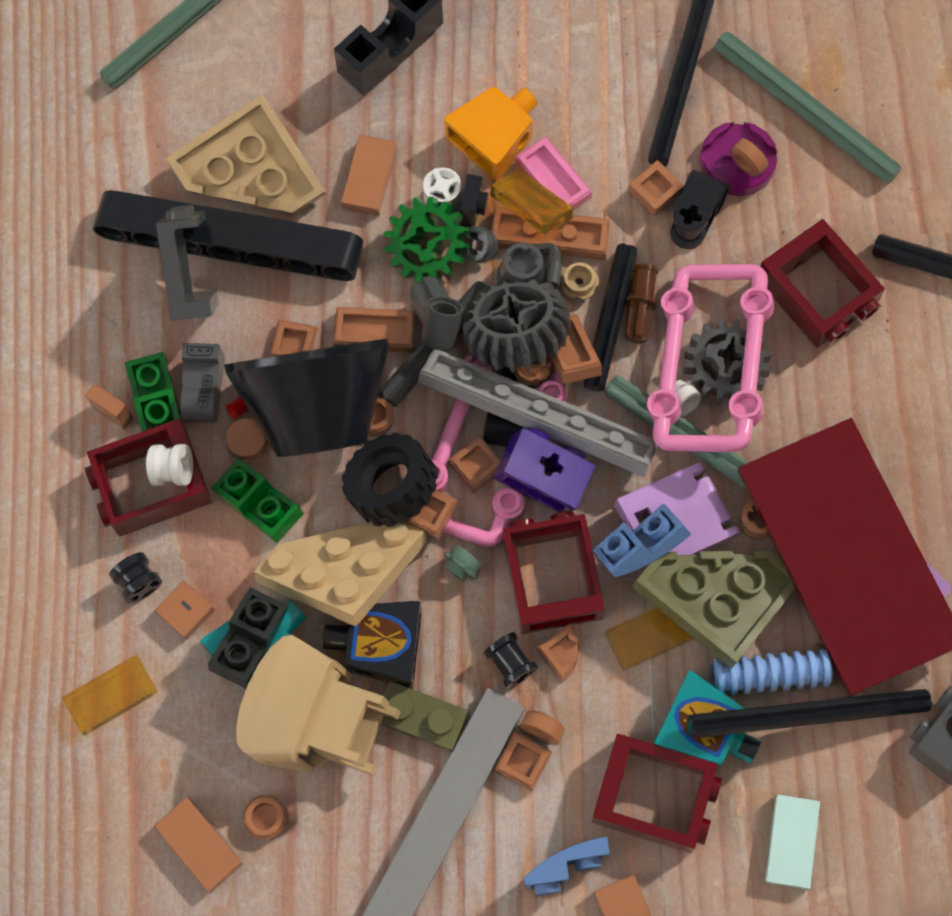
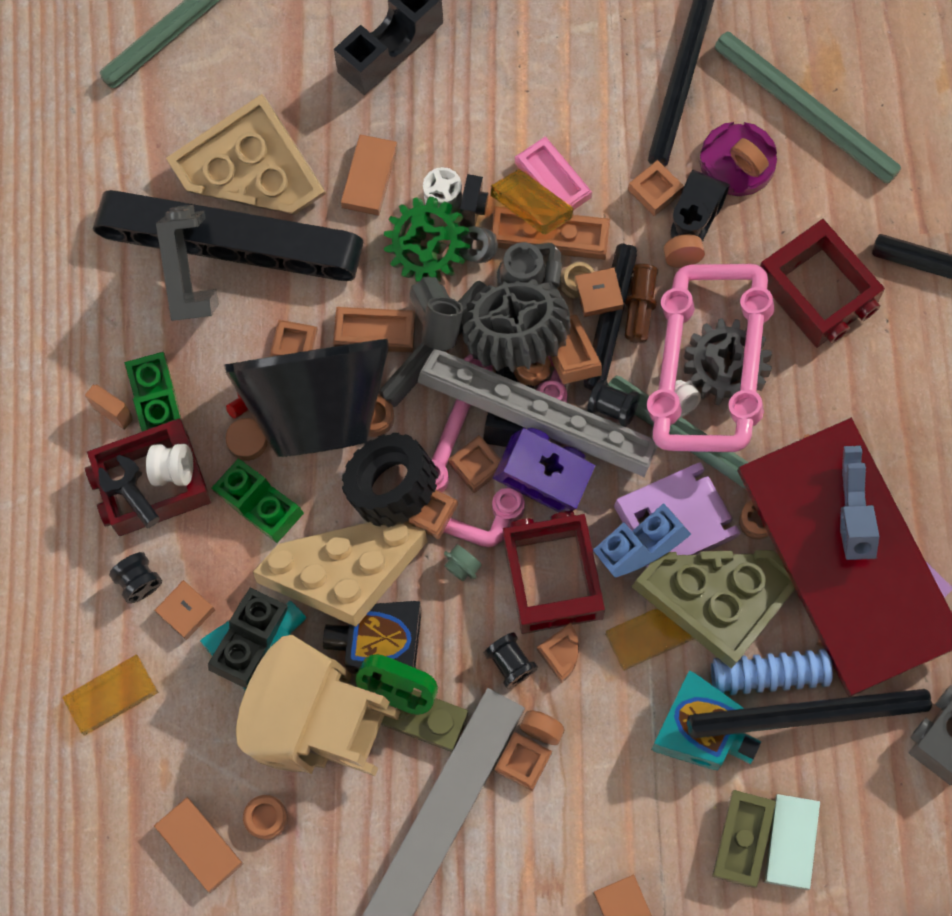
dark grey leg [180,343,225,422] -> none
light orange torso [444,87,538,183] -> none
medium blue slope [524,836,610,896] -> none
dark red window [591,733,722,853] -> none
none -> black bar [98,455,160,528]
none -> green beam [356,654,438,715]
none -> nougat tile [574,268,624,317]
none -> black bush [587,379,640,427]
none -> nougat tile [663,234,705,268]
none -> olive plate [712,790,776,889]
none -> sand blue piece [840,446,880,560]

